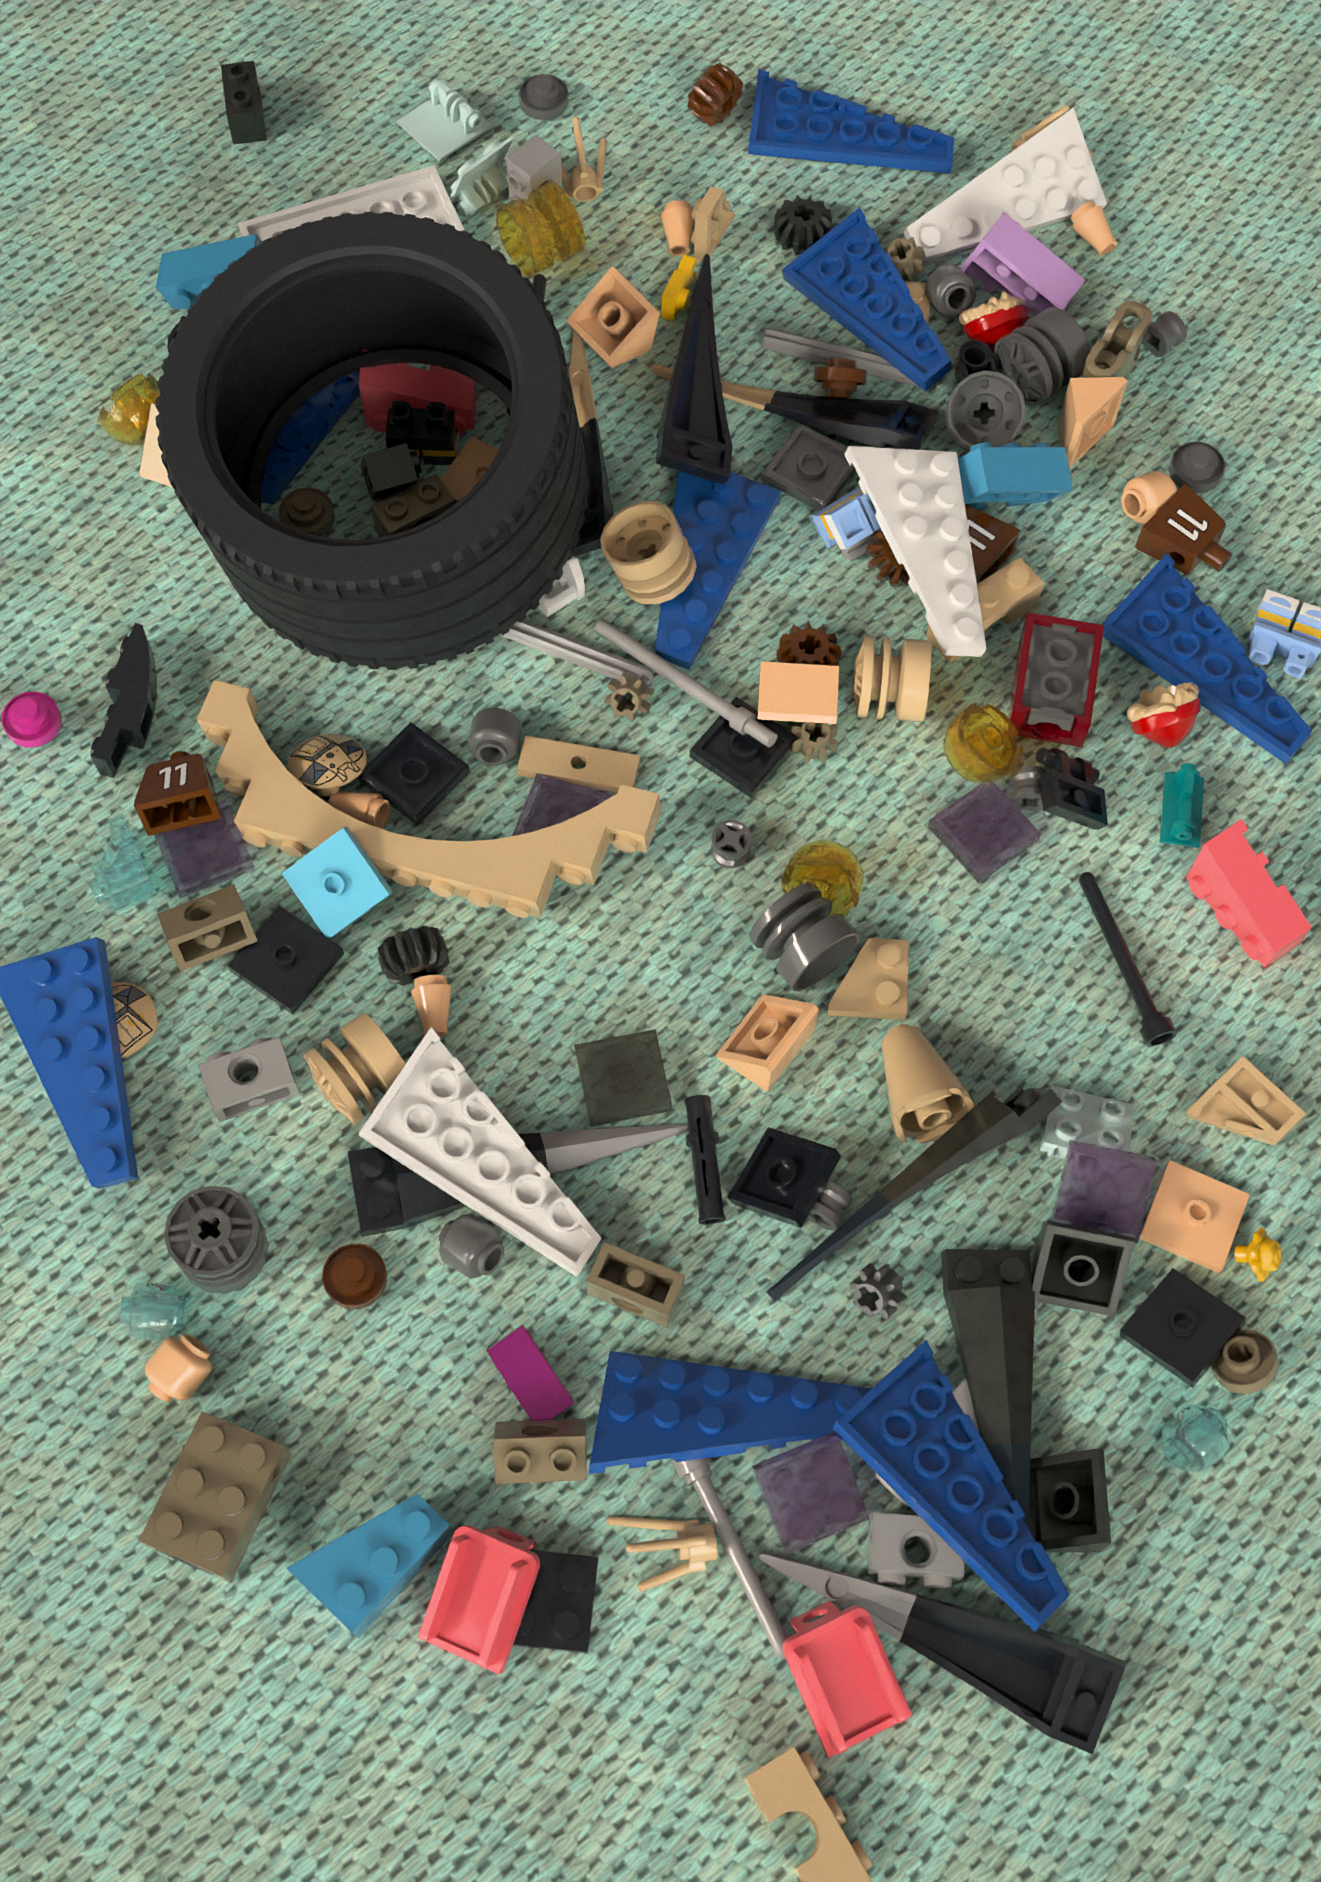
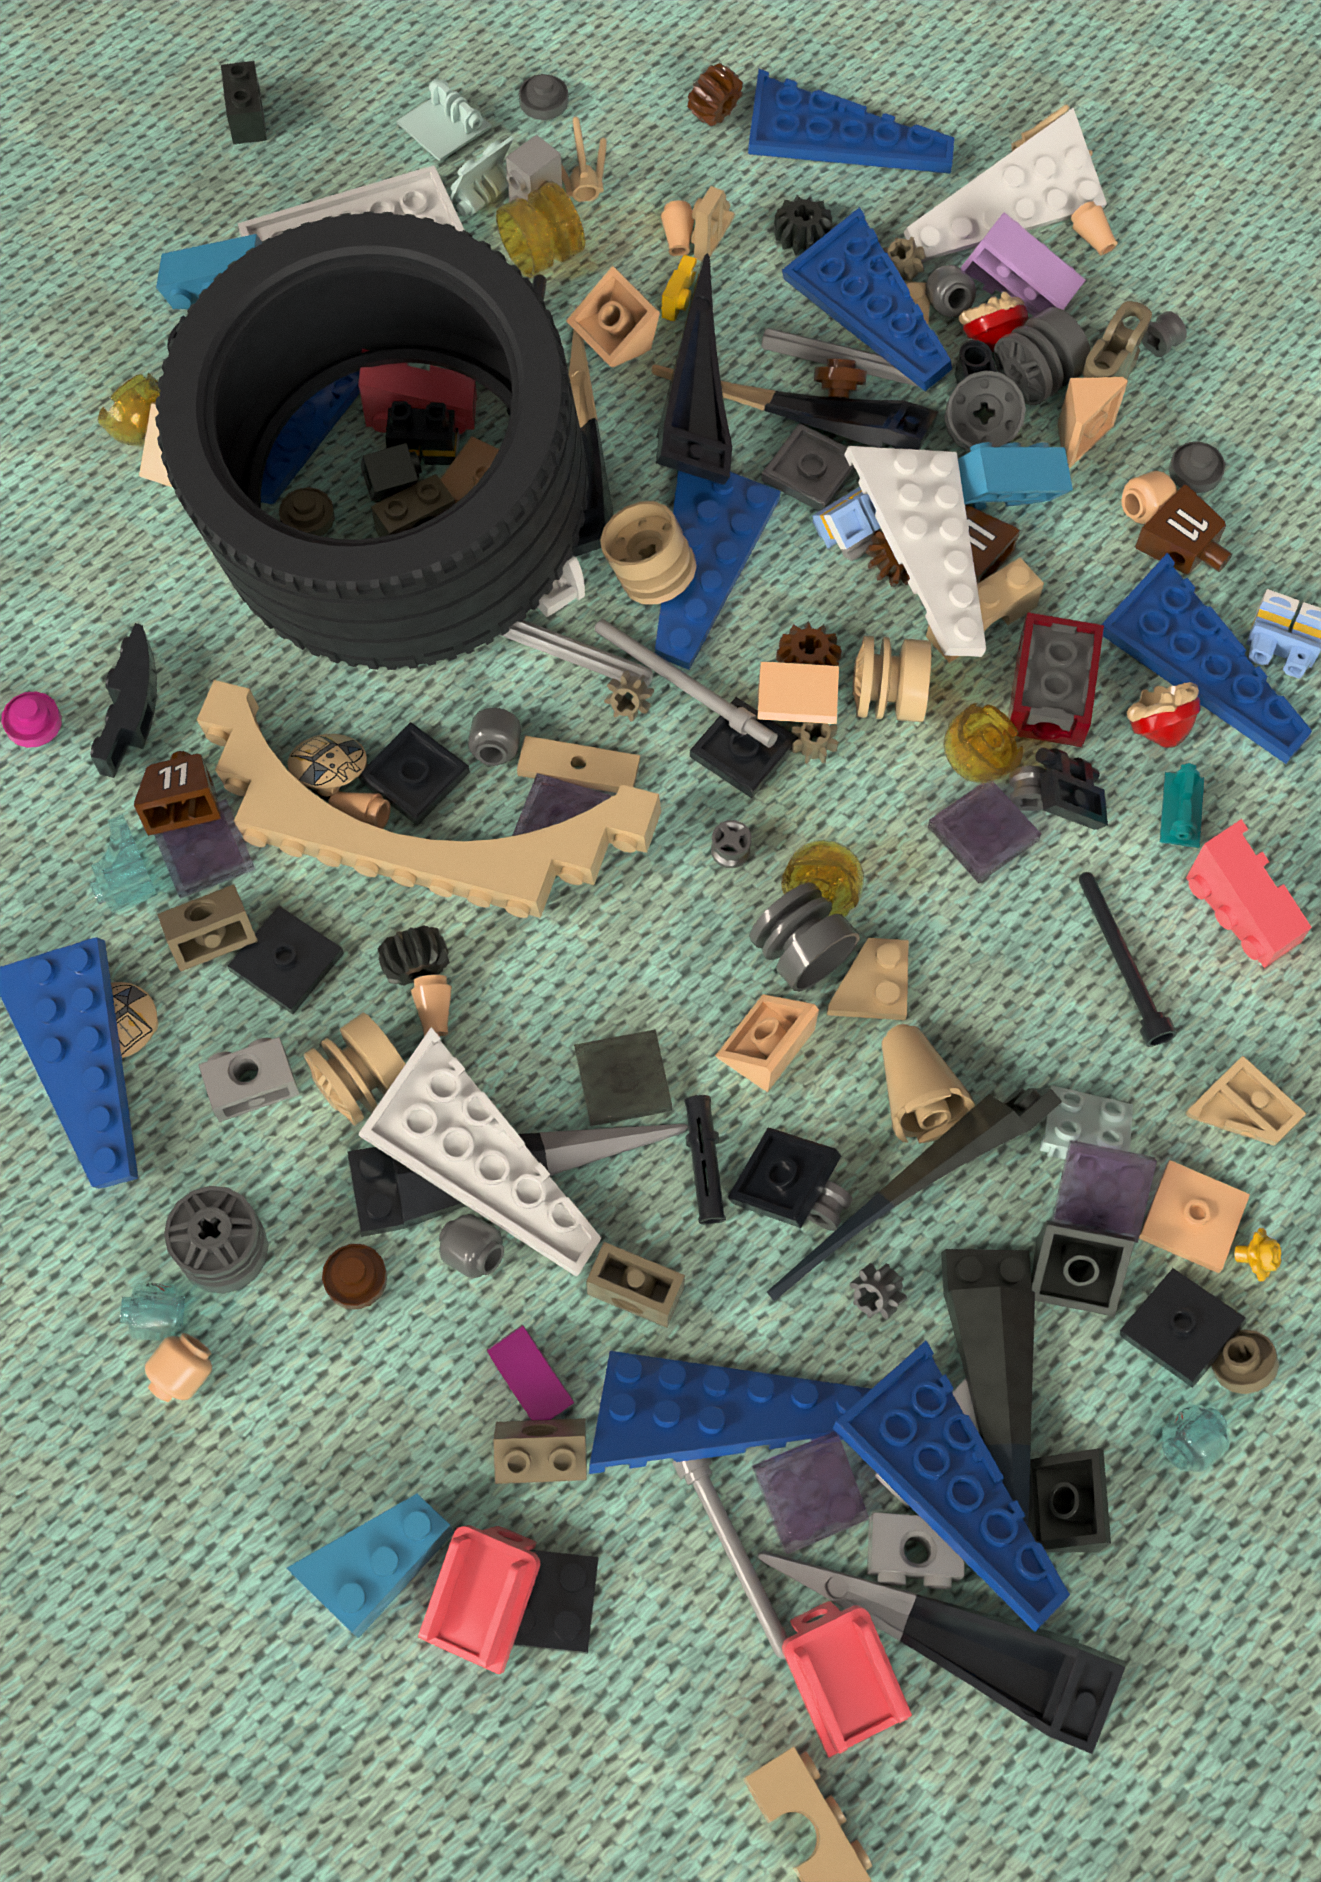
dark tan piece [139,1411,291,1583] -> none
medium azure plate [281,826,394,939] -> none
tan plant [606,1516,717,1591] -> none

